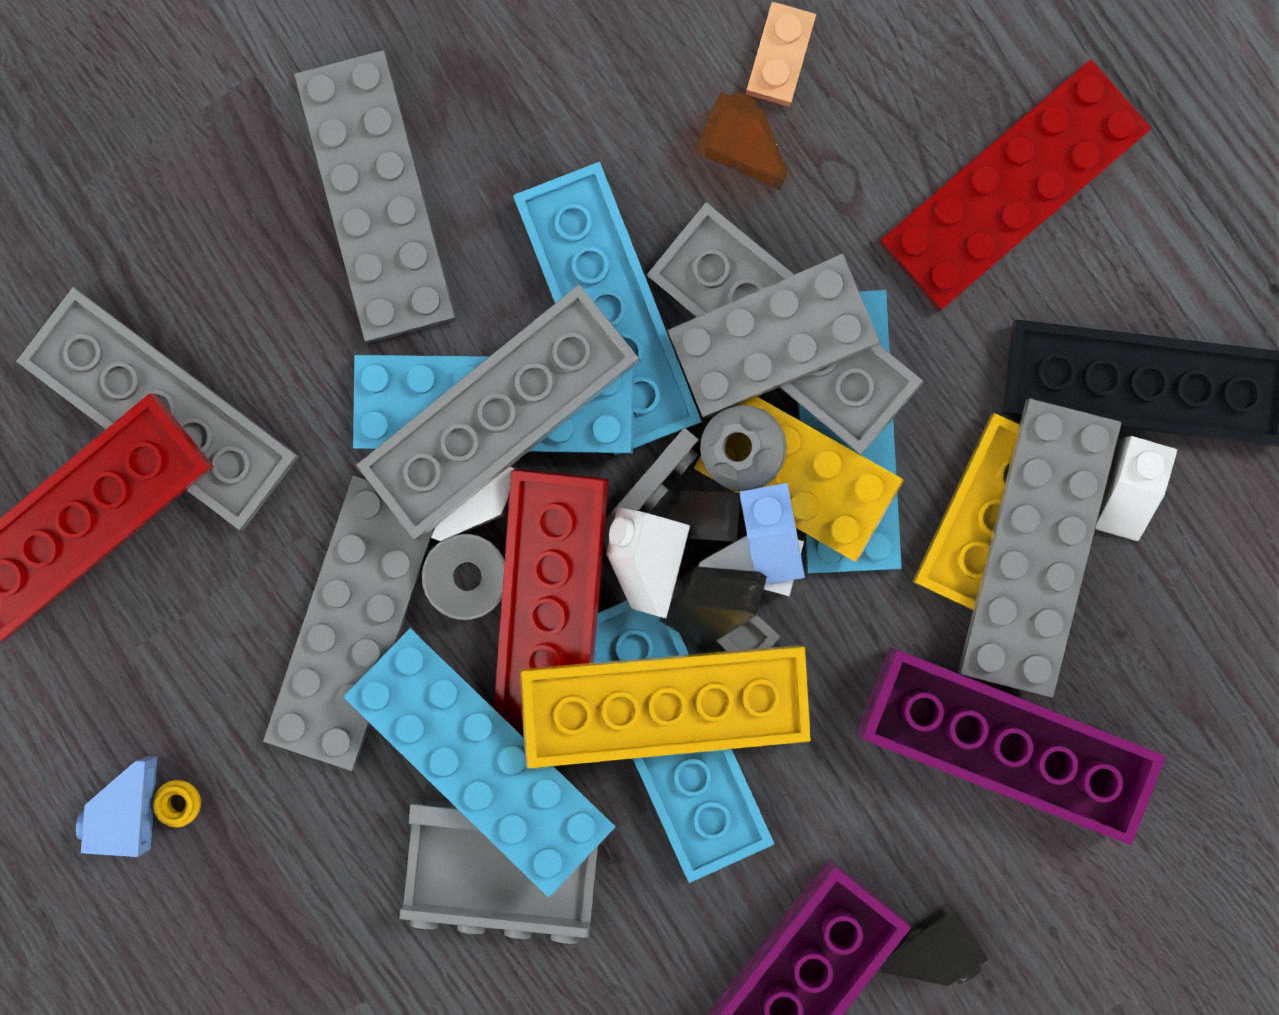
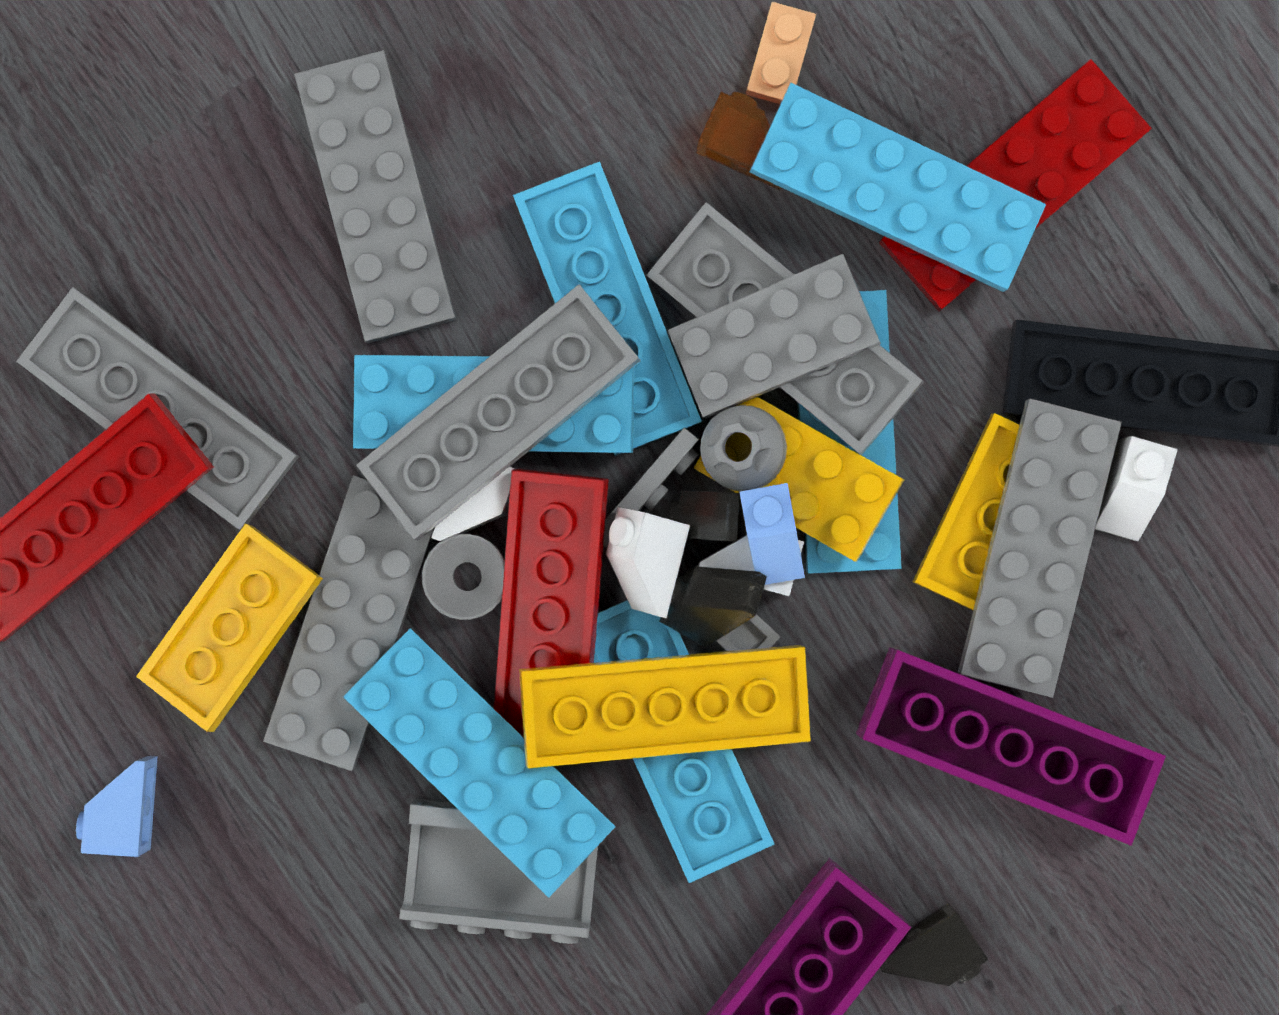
yellow plate [153,780,201,827] -> none
none -> yellow plate [136,523,323,732]
none -> medium azure plate [749,83,1046,292]

